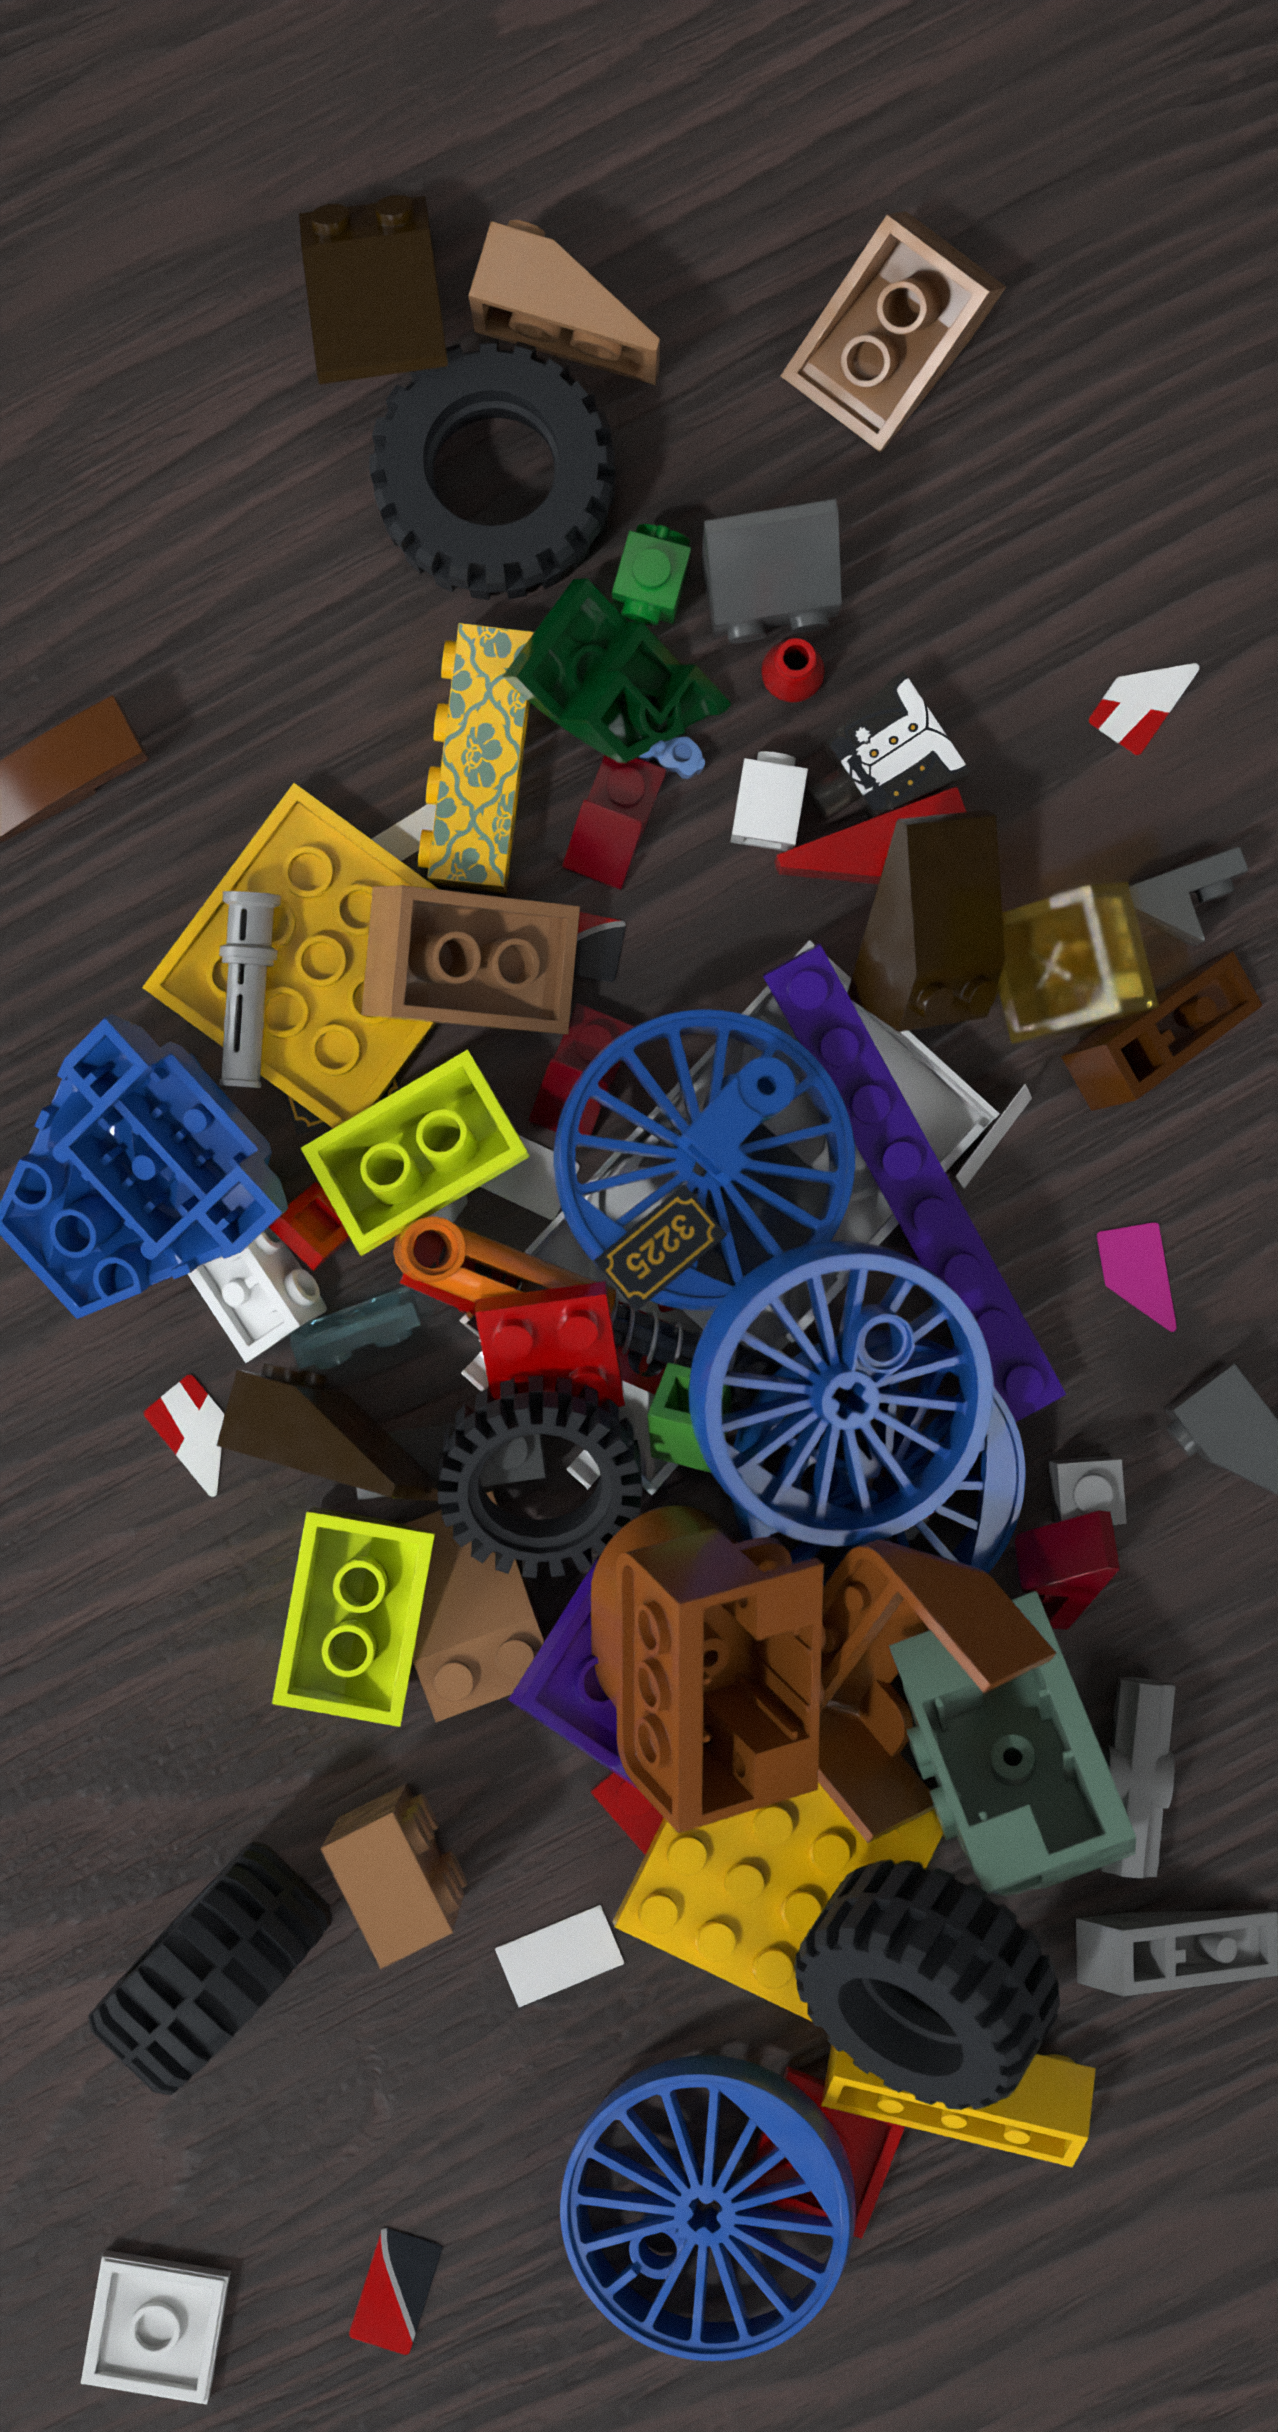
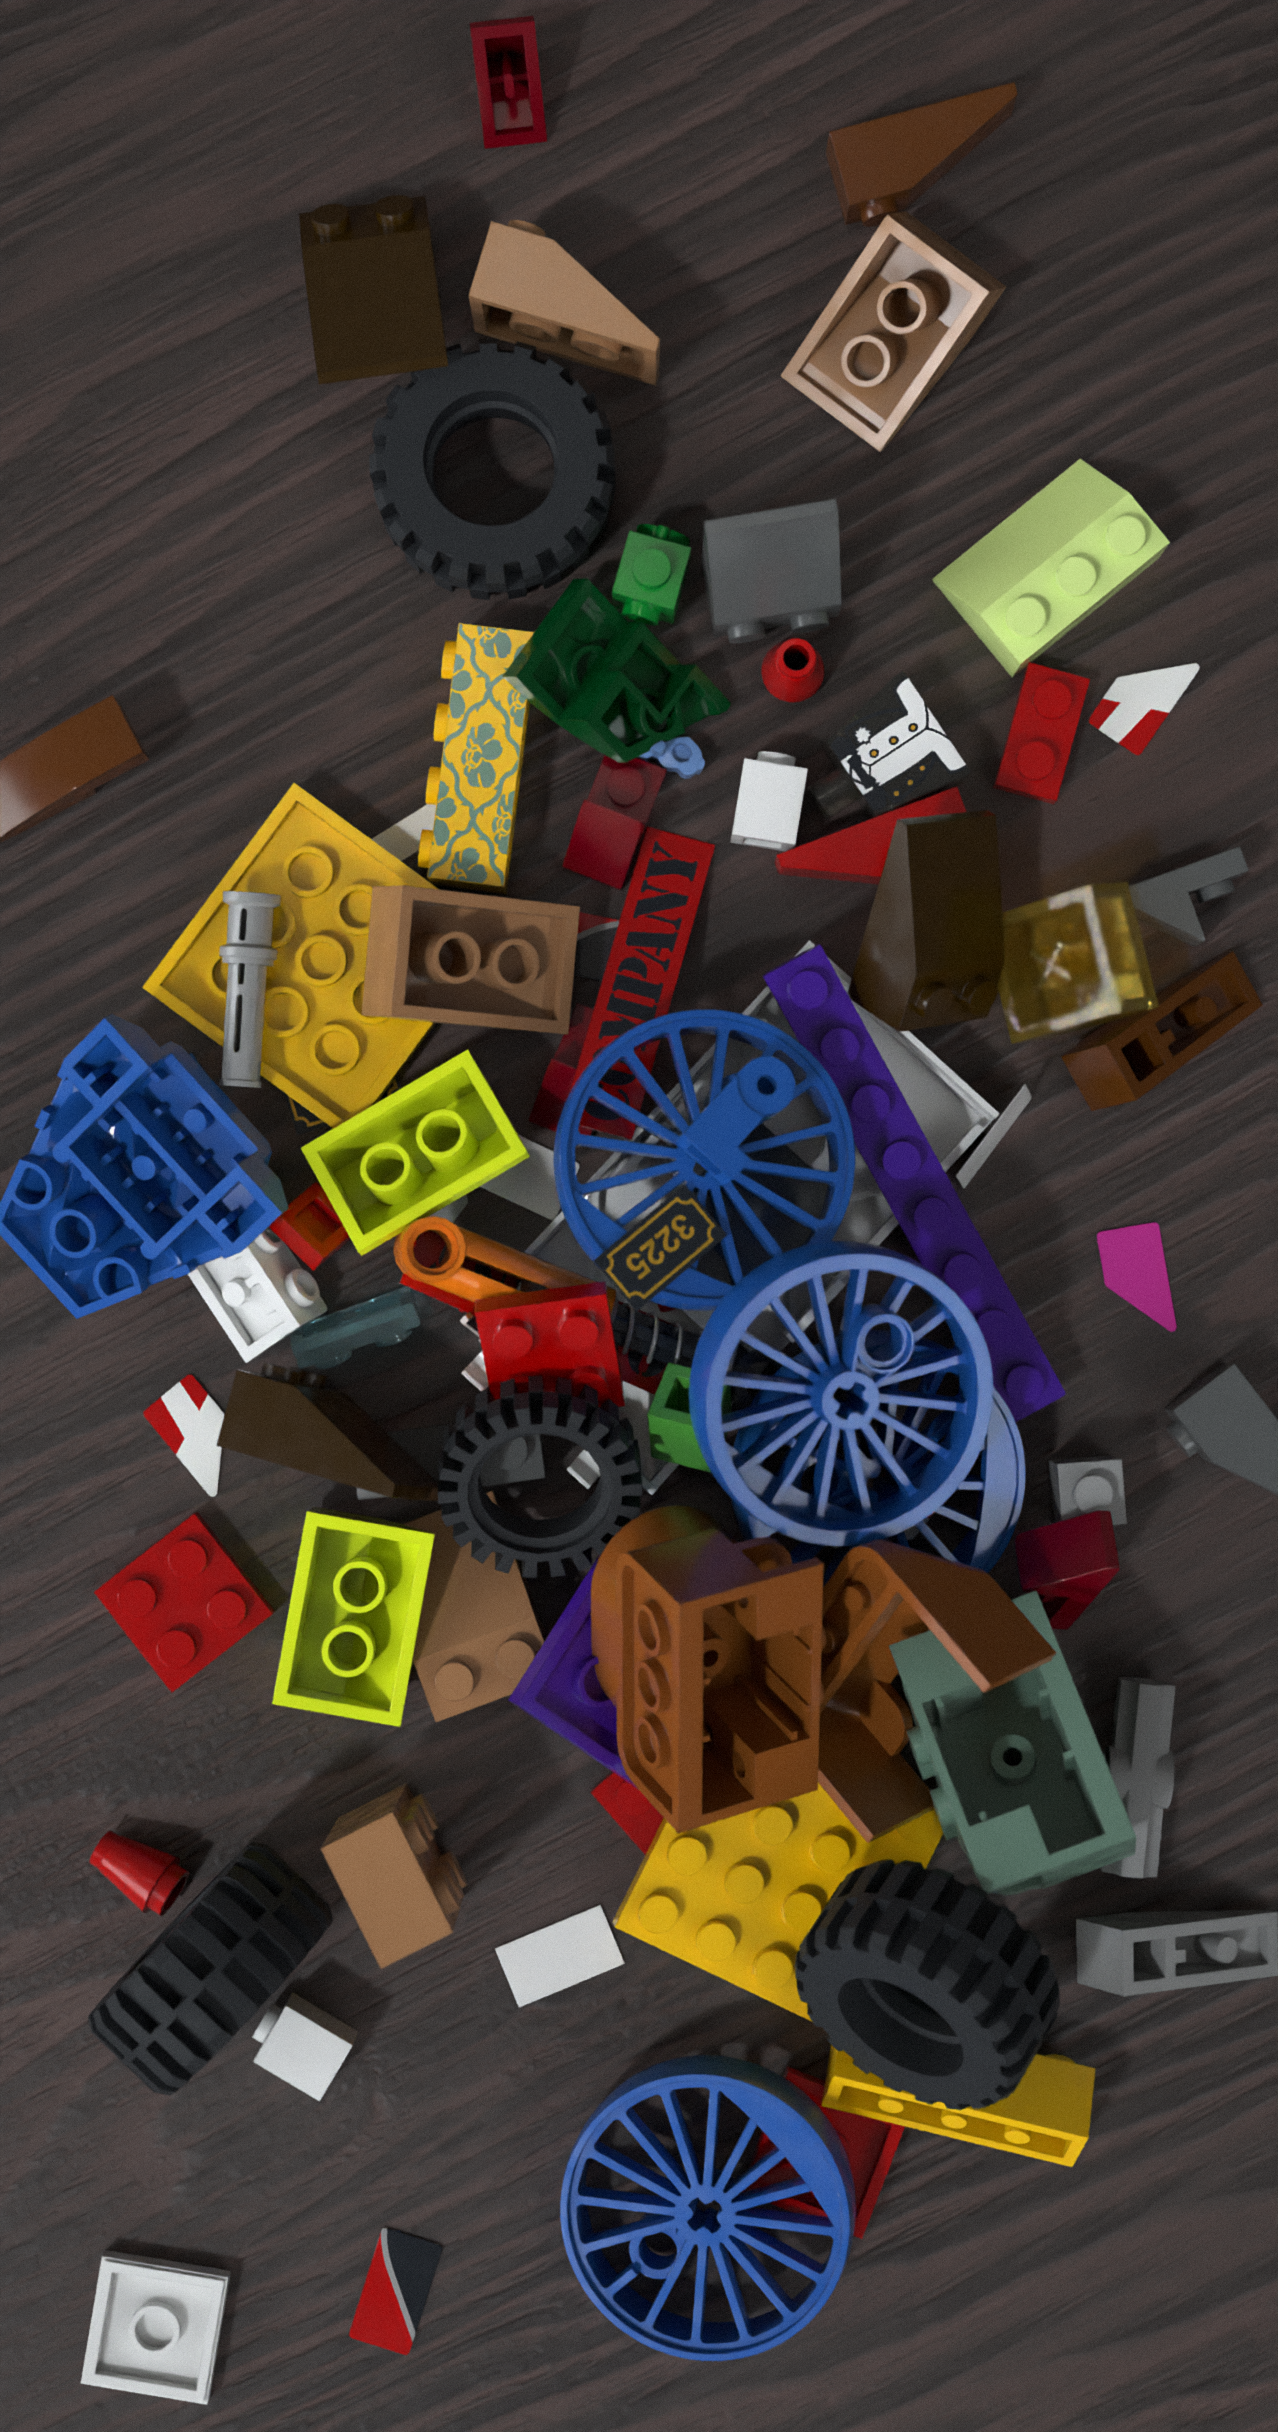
none -> red cone [89,1830,190,1916]
none -> red plate [94,1512,275,1693]
none -> white brick [252,1993,358,2101]
none -> dark red slope [470,15,547,149]
none -> red sticker [570,826,715,1140]
none -> reddish brown slope [826,82,1018,227]
none -> yellowish green slope [932,459,1170,678]
none -> red plate [993,662,1090,805]

